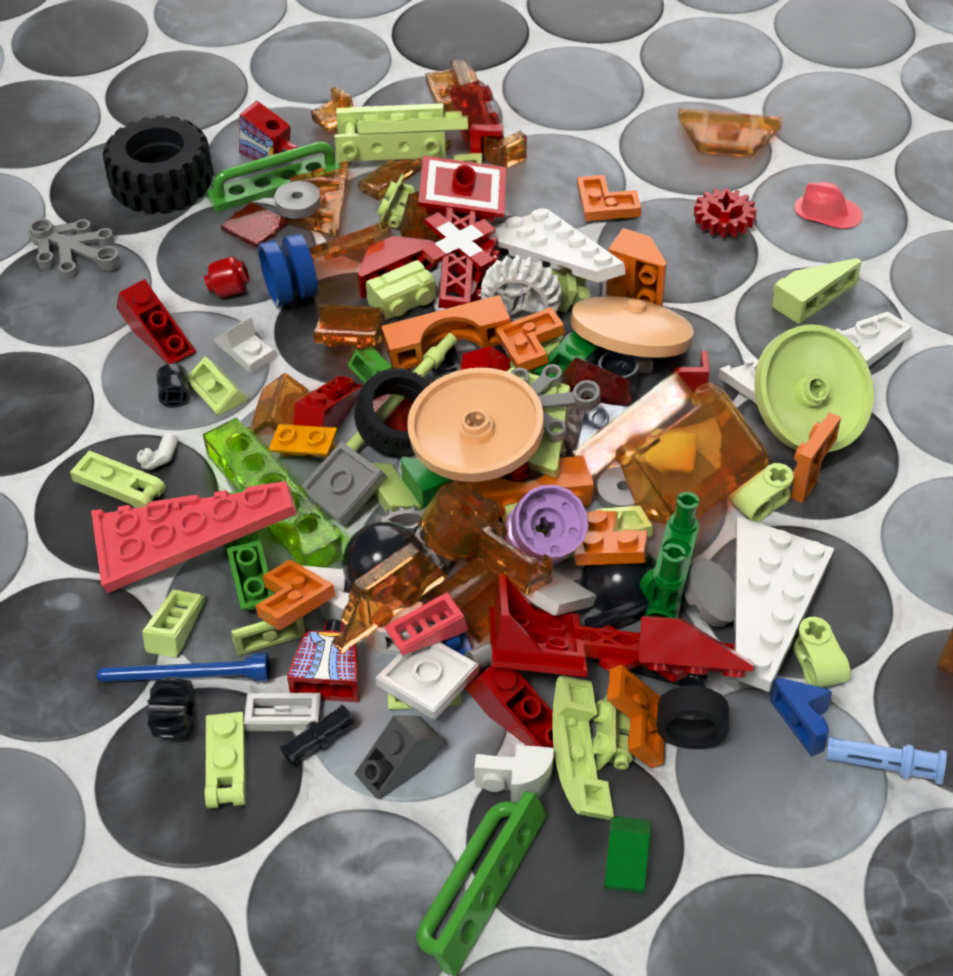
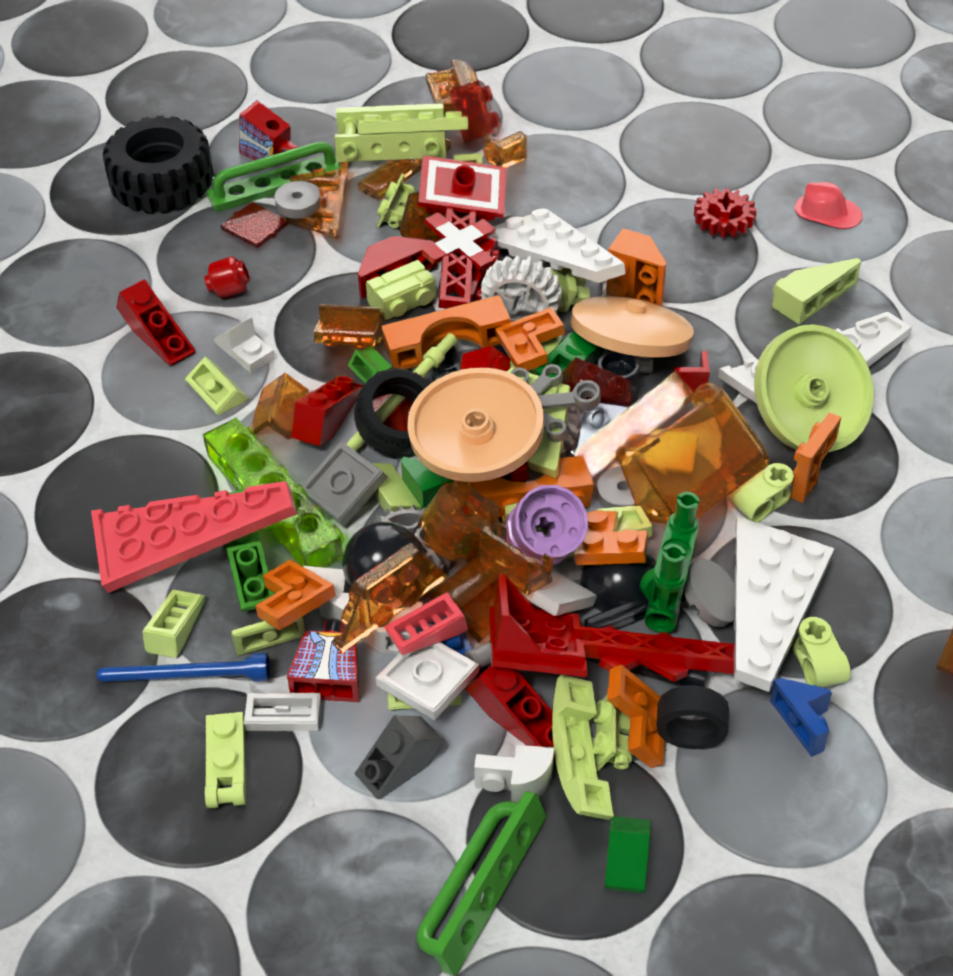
light grey plant [28,218,120,280] -> none
yellowish green plate [70,451,166,508] -> none
white arm [137,433,178,471] -> none
black gear [146,677,197,740] -> none
black wheel [156,364,190,408] -> none
blue wheel [258,233,318,306] -> none
light orange hinge [268,424,338,459] -> none
black pin [280,705,355,766] -> none
clear orange wing [308,220,390,261] -> none
clear orange bracket [311,86,353,132] -> none
red panel [470,125,504,154] -> none
orange plate [577,175,641,221] -> none
red slope [638,616,755,677] -> none
clear orange wing [678,108,782,156] -> none
light blue pin [826,736,947,785] -> none

